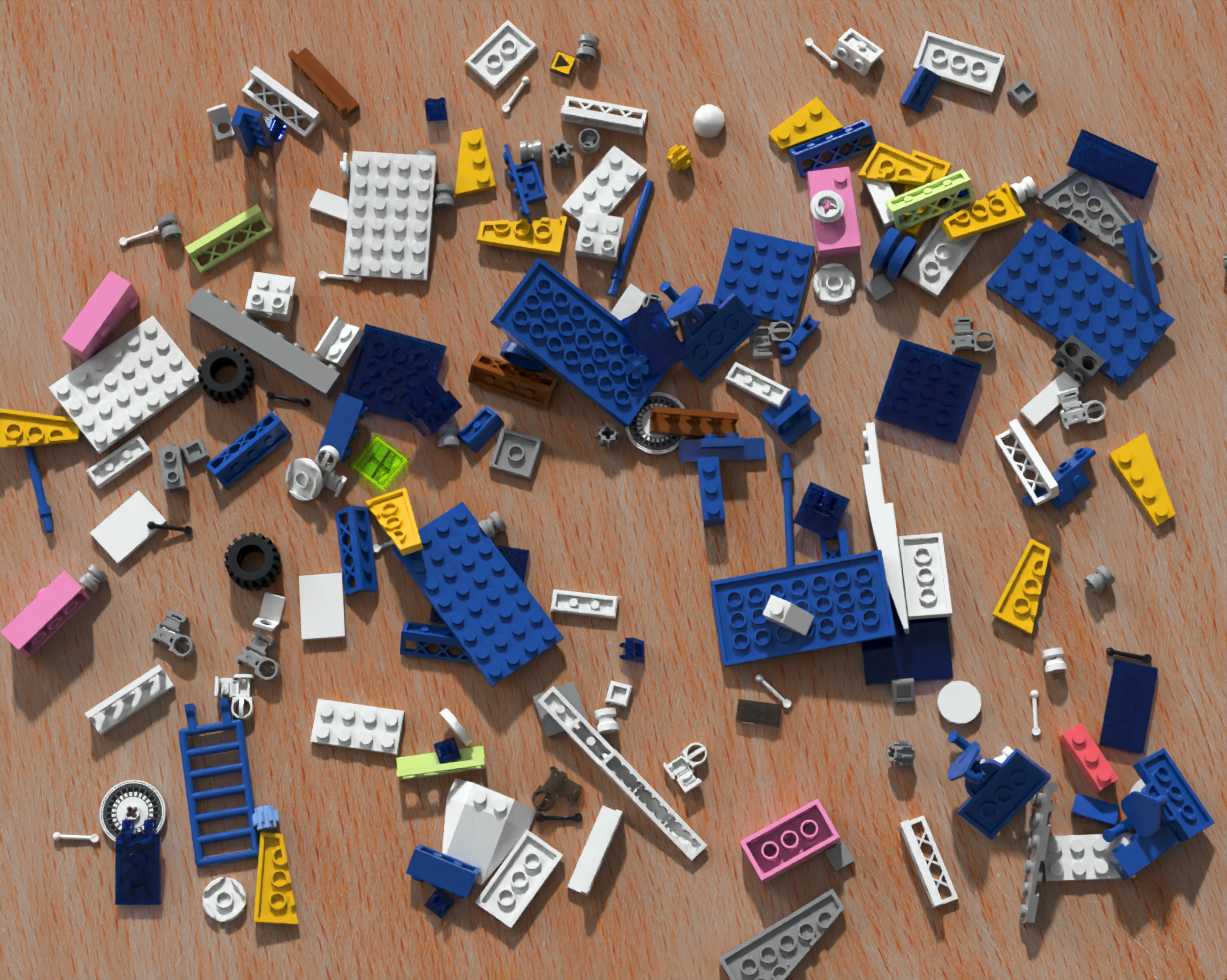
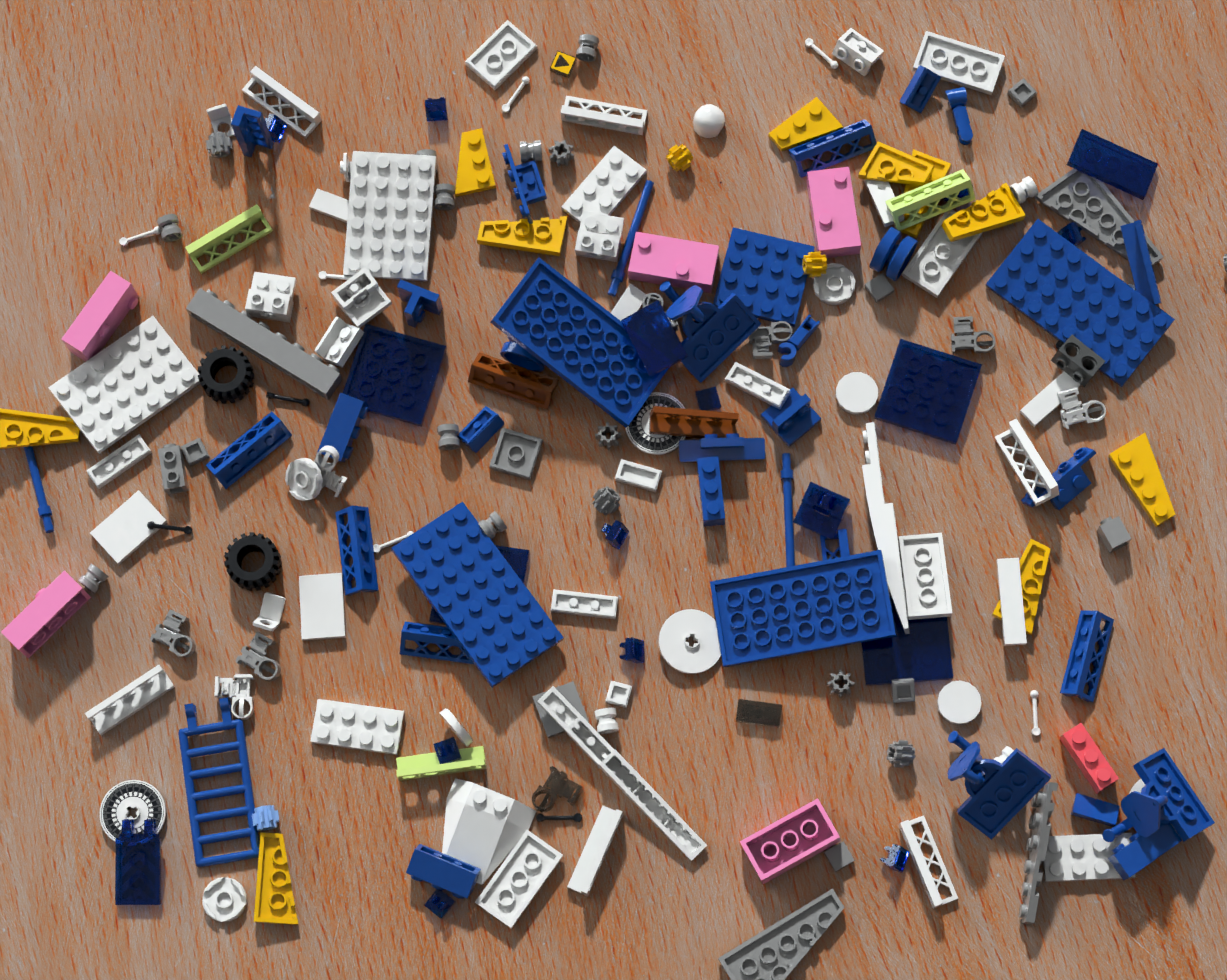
white hinge [53,832,100,843] -> none
dark orange fence [288,47,360,120] -> none
clear neon green tile [350,433,410,493] -> none
yellow wing [365,487,423,556] -> none
clear blue brick [400,375,462,437] -> none
light grey wheel [579,128,600,155] -> none
blue plant [624,353,650,380] -> none
white piece [663,743,707,794] -> none
white hinge [755,674,791,708] -> none
white slope [762,595,815,636] -> none
white gear [810,190,844,224] -> none
white wheel [1042,647,1067,674] -> none
light grey wheel [1084,565,1115,595] -> none
clear blue tile [1098,659,1158,755] -> none
black hinge [1106,647,1152,663] -> none
none -> light grey gear [206,132,233,158]
none -> white brick [331,268,392,328]
none -> blue bracket [397,279,443,328]
none -> light grey gear [592,486,621,515]
none -> clear blue tile [601,520,629,549]
none -> white tile [615,459,662,492]
none -> bright pink brick [628,232,719,293]
none -> white piece [658,609,721,674]
none -> clear blue tile [695,386,721,411]
none -> yellow gear [802,252,827,277]
none -> light grey gear [827,669,855,698]
none -> white tile [836,372,878,414]
none -> clear blue tile [880,844,910,873]
none -> blue piece [945,87,973,145]
none -> white tile [996,558,1027,646]
none -> blue fence [1060,610,1114,702]
none -> light grey brick [1097,516,1132,553]

